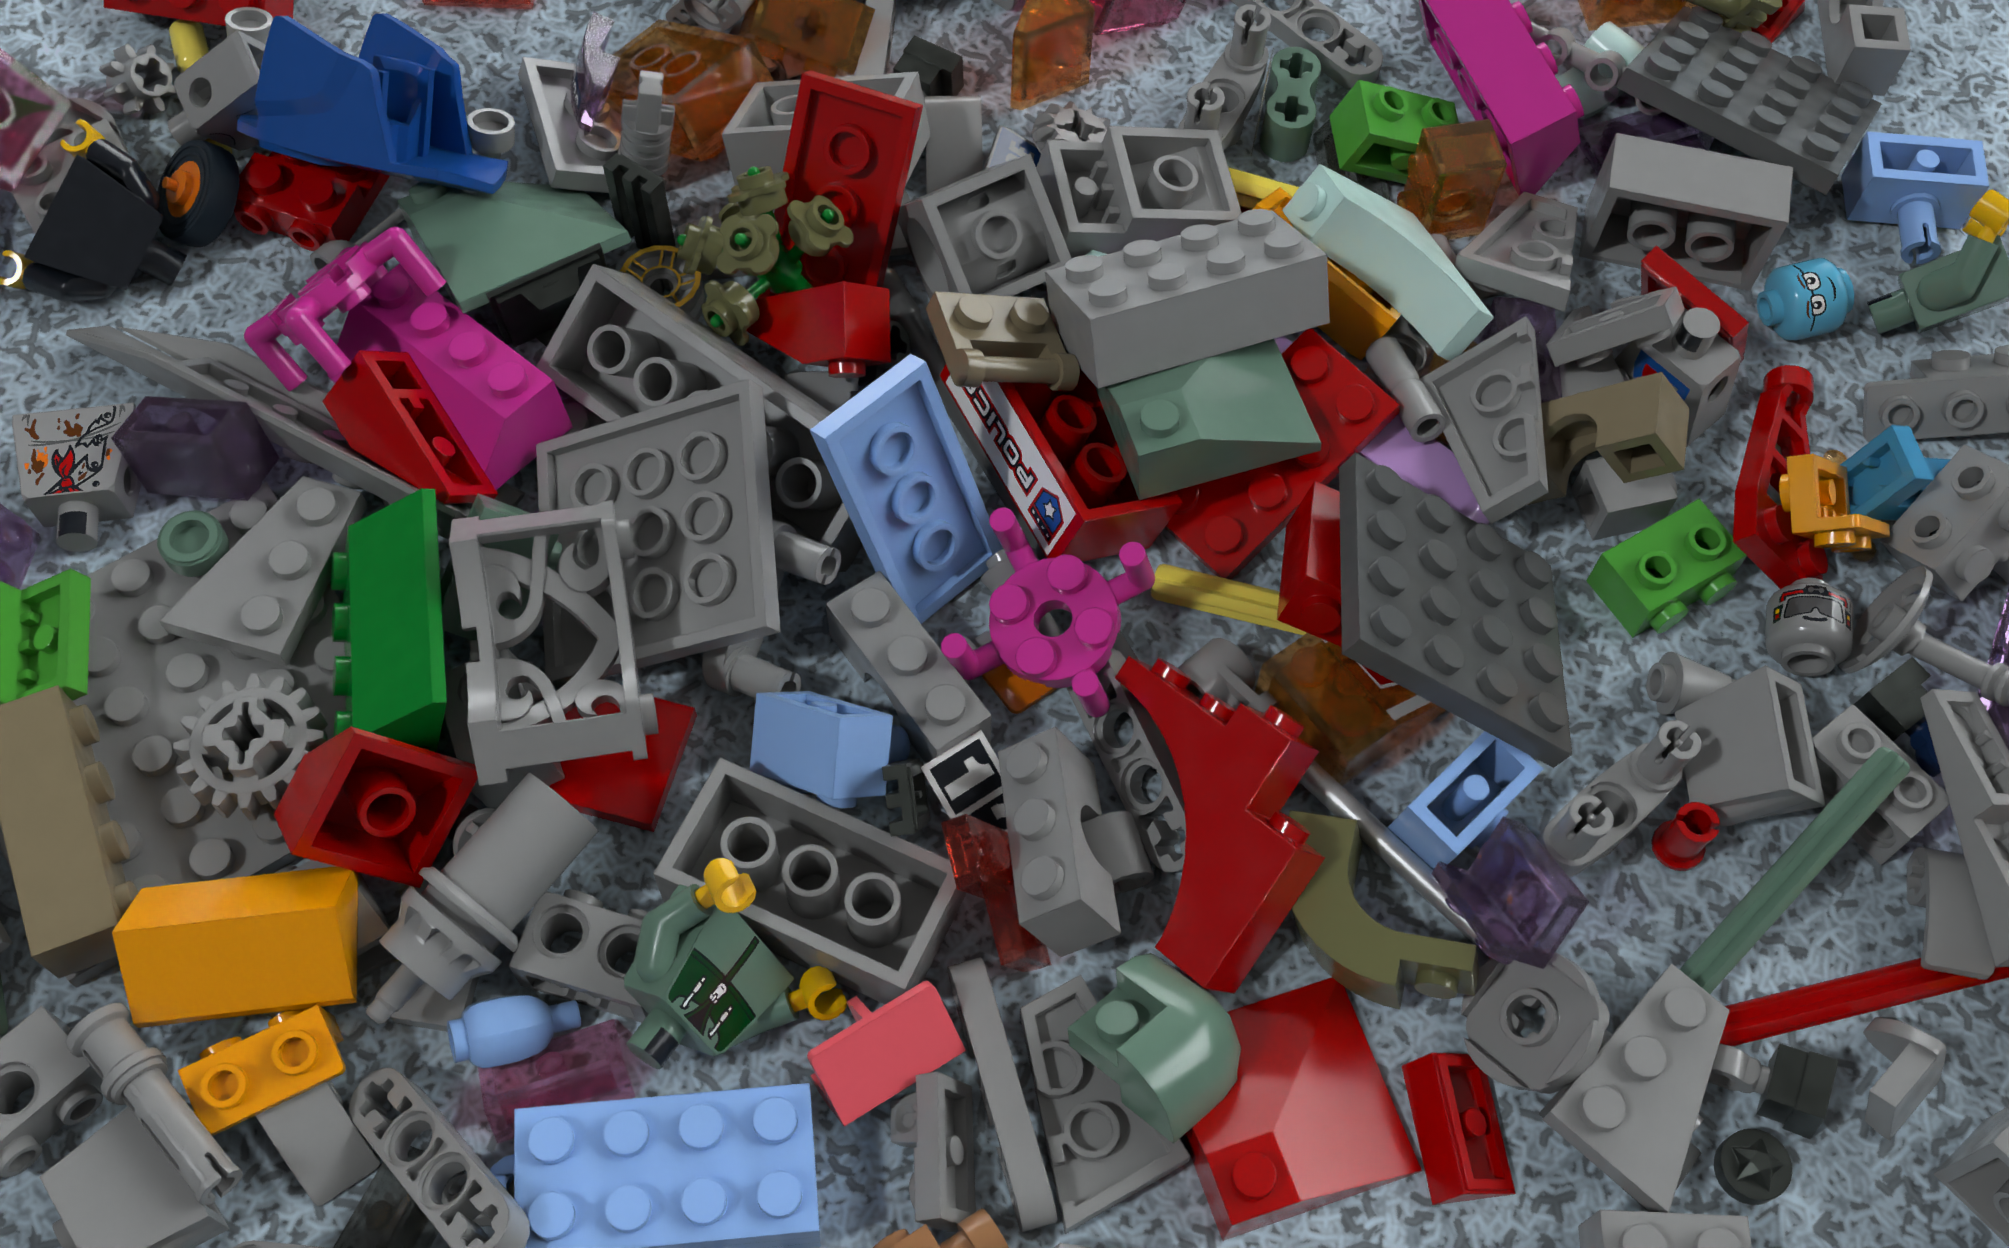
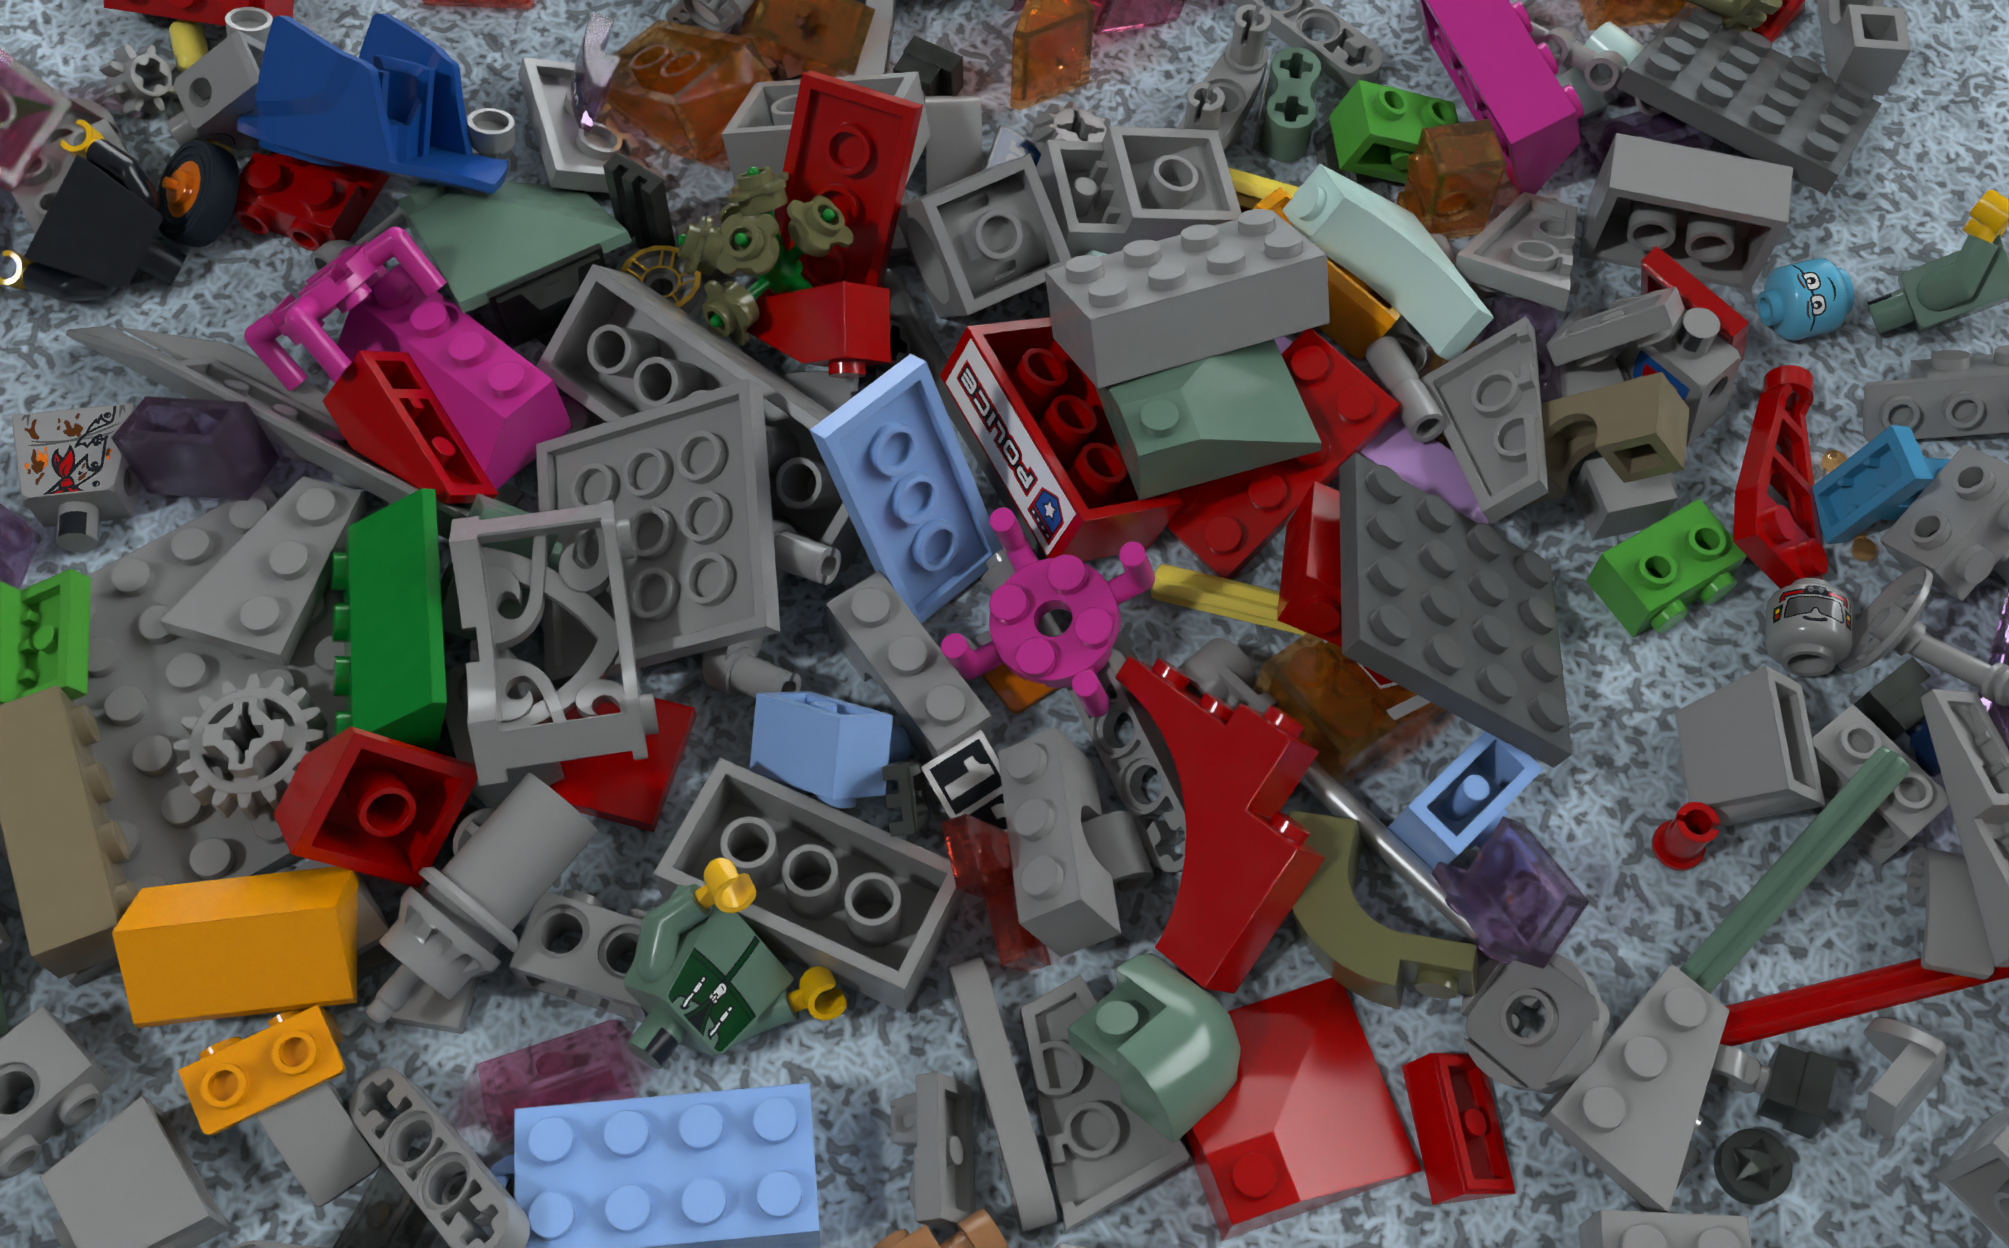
light grey pin [66,1003,243,1205] -> none
sand green tile [157,510,229,577] -> none
light blue plant [447,994,581,1068] -> none
light grey hinge [618,70,675,176] -> none
coral panel [807,981,966,1127] -> none
dark tan plate [926,291,1080,391] -> none
light grey connector [1534,720,1702,877] -> none
light grey cone [1646,652,1737,715] -> none
light orange bracket [1779,454,1890,553] -> none
light blue brick [1841,131,1989,264] -> none

